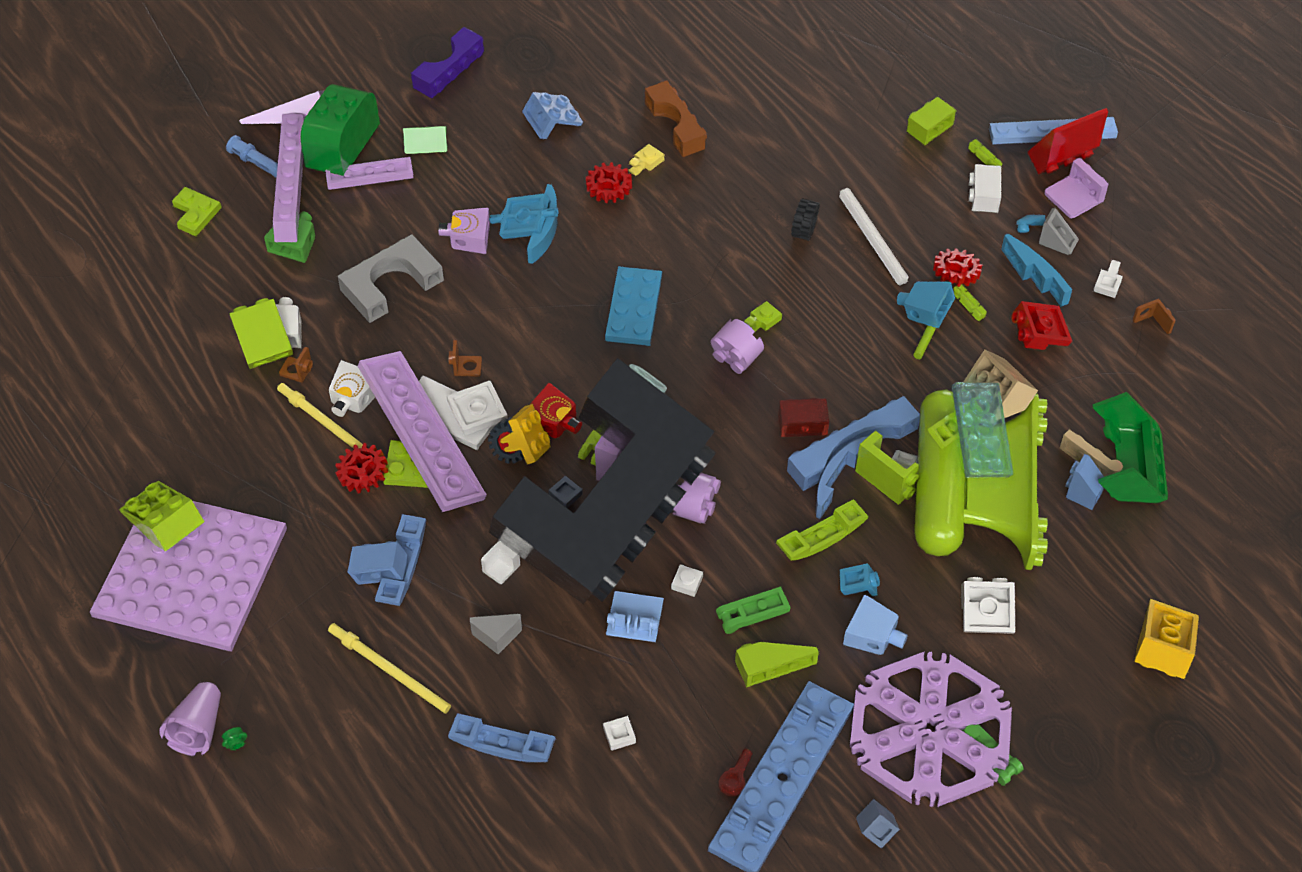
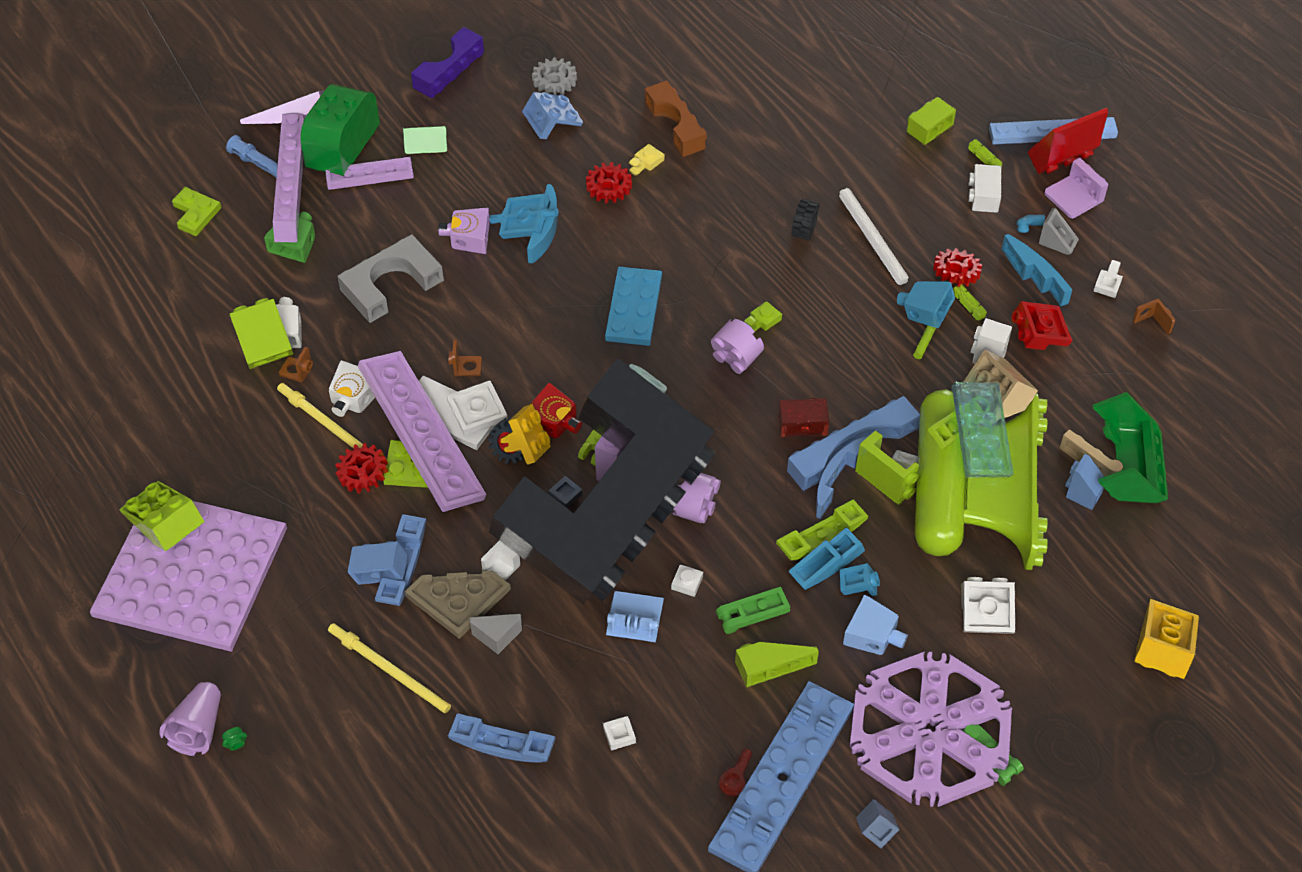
none -> dark tan plate [404,571,511,639]
none -> light grey gear [532,57,577,95]
none -> dark azure slope [789,527,865,590]
none -> white brick [971,318,1012,364]

